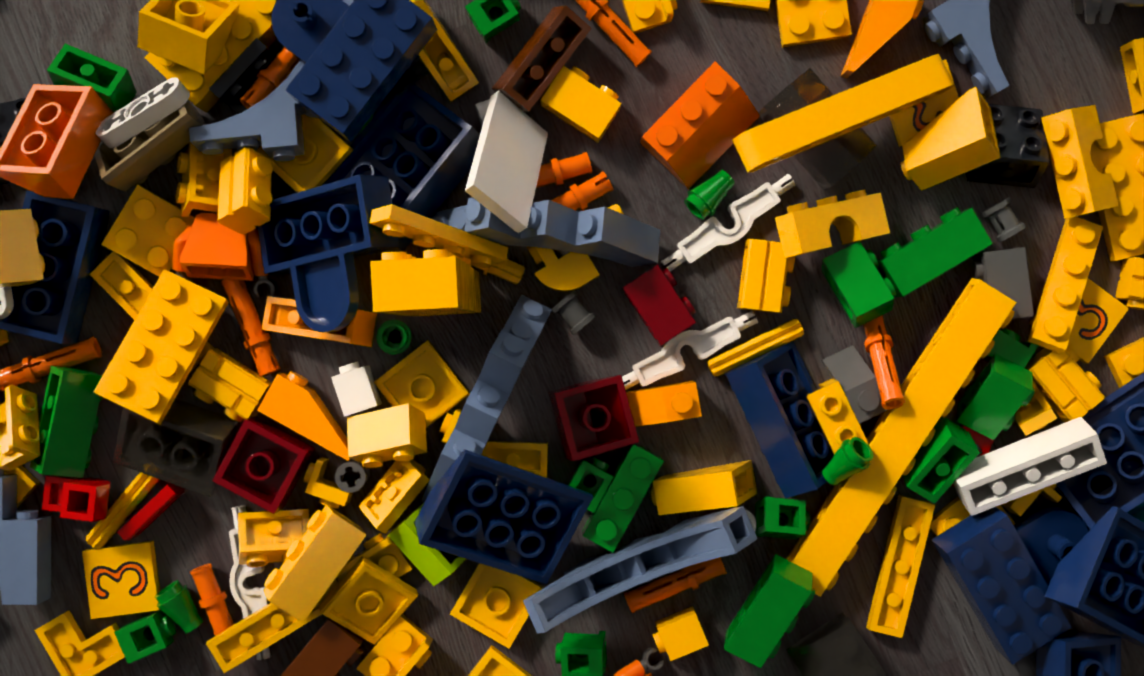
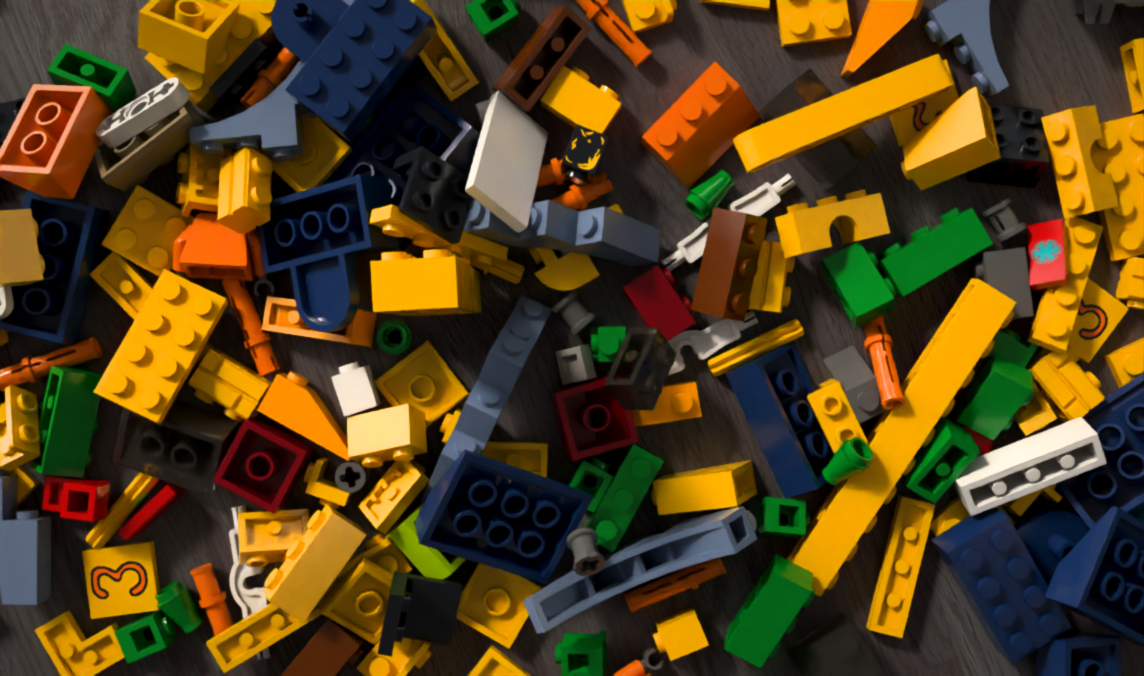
none -> black bracket [378,571,463,657]
none -> black bracket [393,146,473,245]
none -> light grey plate [555,344,596,385]
none -> black brick [561,125,610,184]
none -> dark grey bush [566,528,605,576]
none -> green brick [590,327,626,362]
none -> clear smoke brick [604,328,677,410]
none -> reddish brown brick [691,207,767,321]
none -> tile [1027,219,1069,291]

